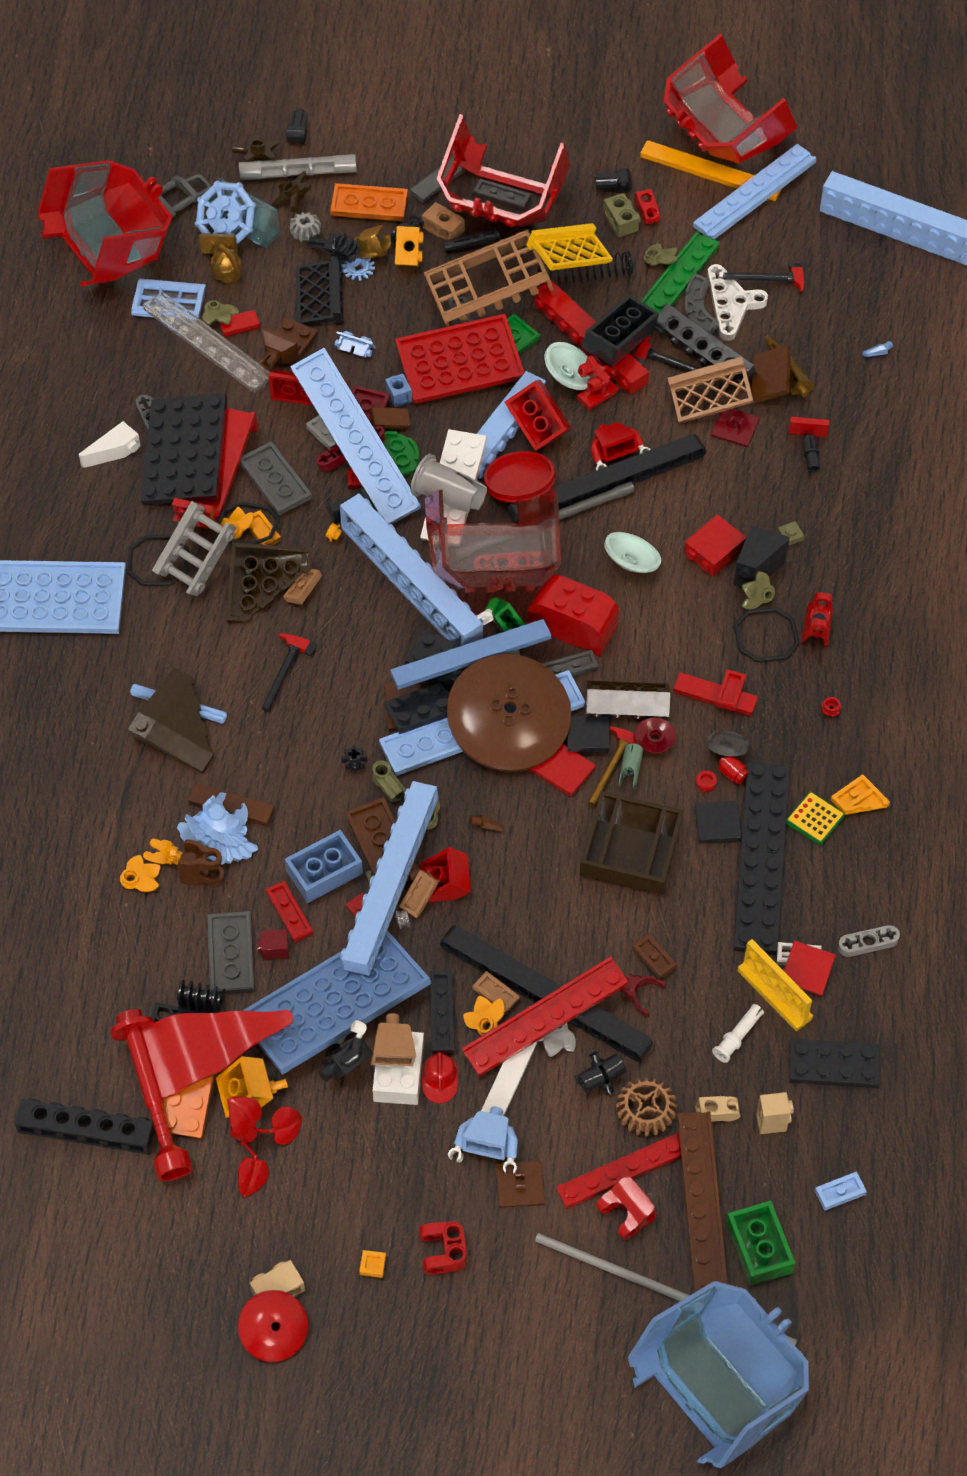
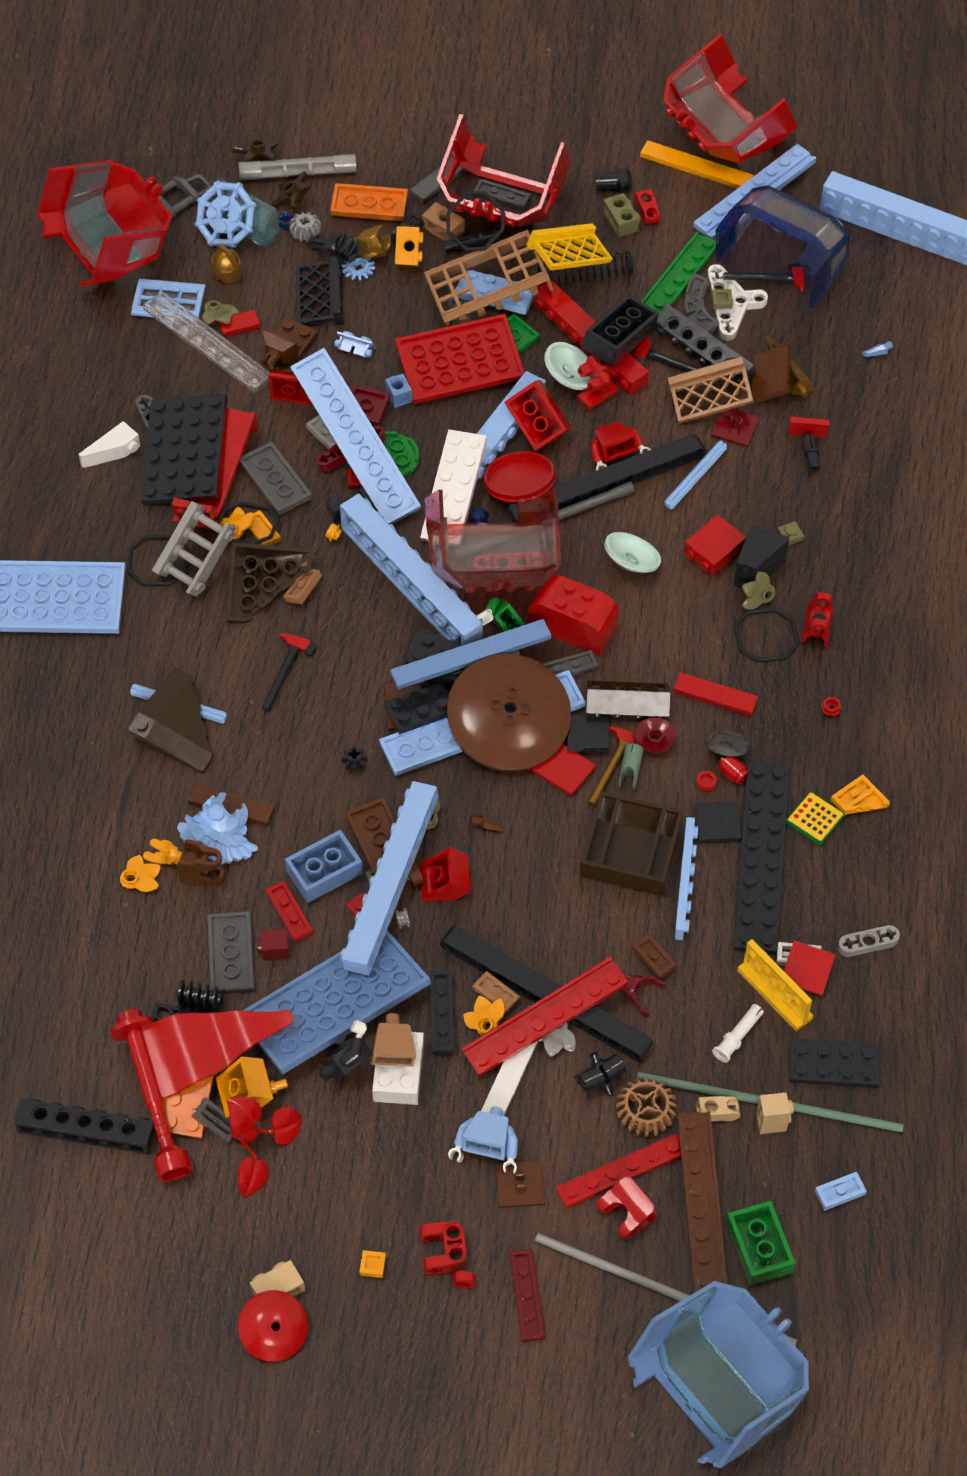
pearl gold plate [199,233,238,254] -> none
black piece [286,109,308,143] -> none
reddish brown tile [370,407,411,429] -> none
olive piece [372,760,406,803] -> none
medium nougat plate [399,870,439,918] -> none
light grey piece [411,454,487,512] -> none
red piece [422,1052,458,1104] -> none
olive plate [644,243,678,265] -> none
red tile [715,669,746,711] -> none
none -> dark grey tile [191,1097,232,1143]
none -> clear blue bush [277,212,293,230]
none -> black piece [446,191,505,251]
none -> red tile [452,1271,476,1289]
none -> light blue plate [455,269,534,315]
none -> clear blue bush [470,508,489,527]
none -> dark red tile [509,1249,545,1342]
none -> sand green piece [637,1072,904,1133]
none -> light blue axle [664,441,727,510]
none -> light blue plate [675,817,698,940]
none -> olive plate [712,289,733,309]
none -> clear blue windscreen [715,185,850,308]

